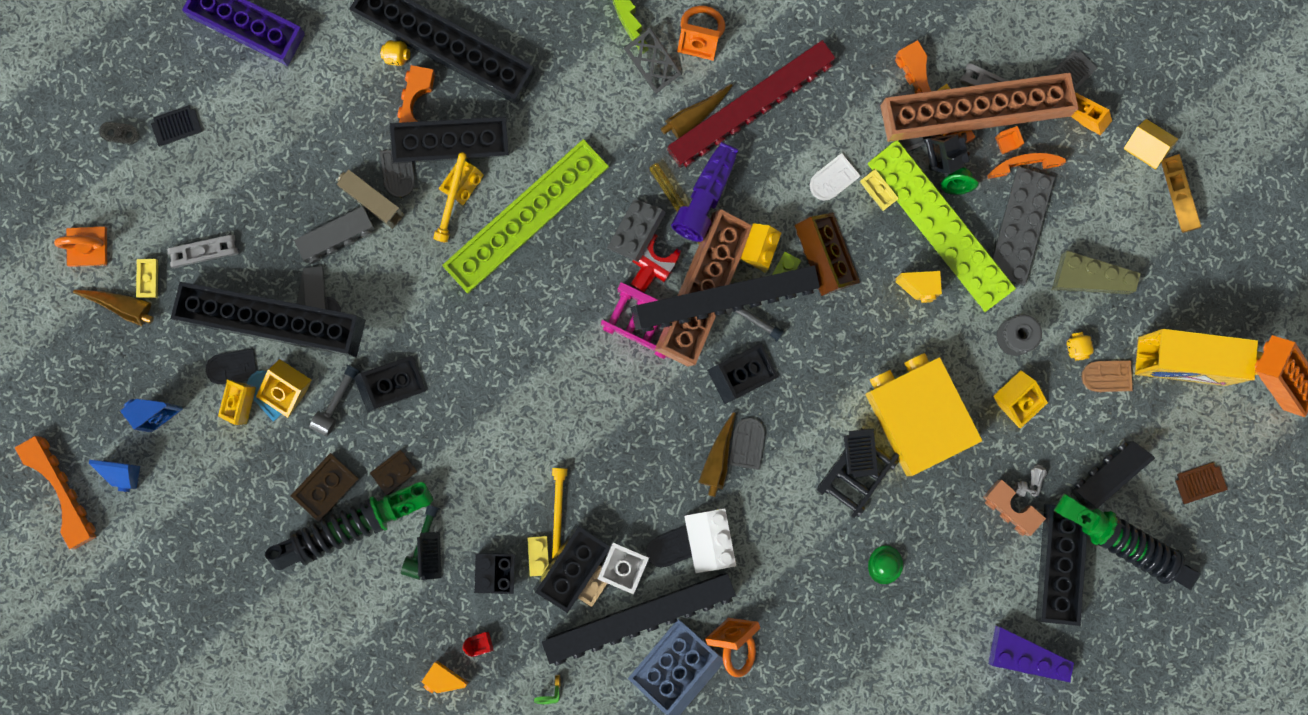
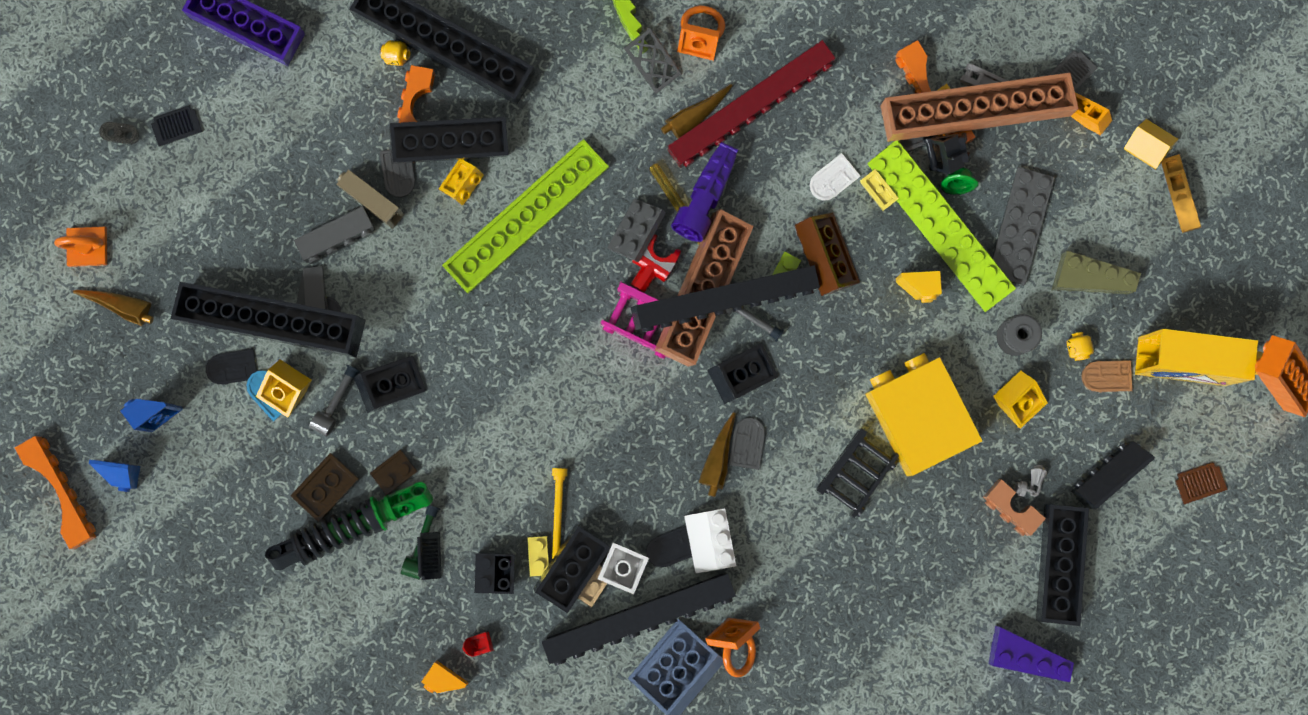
light yellow plate [136,259,158,298] -> none
light grey plate [167,235,239,268] -> none
yellow slope [218,379,256,425] -> none
yellow piece [433,152,466,242] -> none
bright green piece [534,675,561,704] -> none
yellow slope [741,223,781,273] -> none
black window [844,428,878,477] -> none
green hat [868,546,903,584] -> none
orange slope [987,153,1066,179] -> none
orange panel [995,126,1024,155] -> none
black piece [1054,494,1201,590] -> none

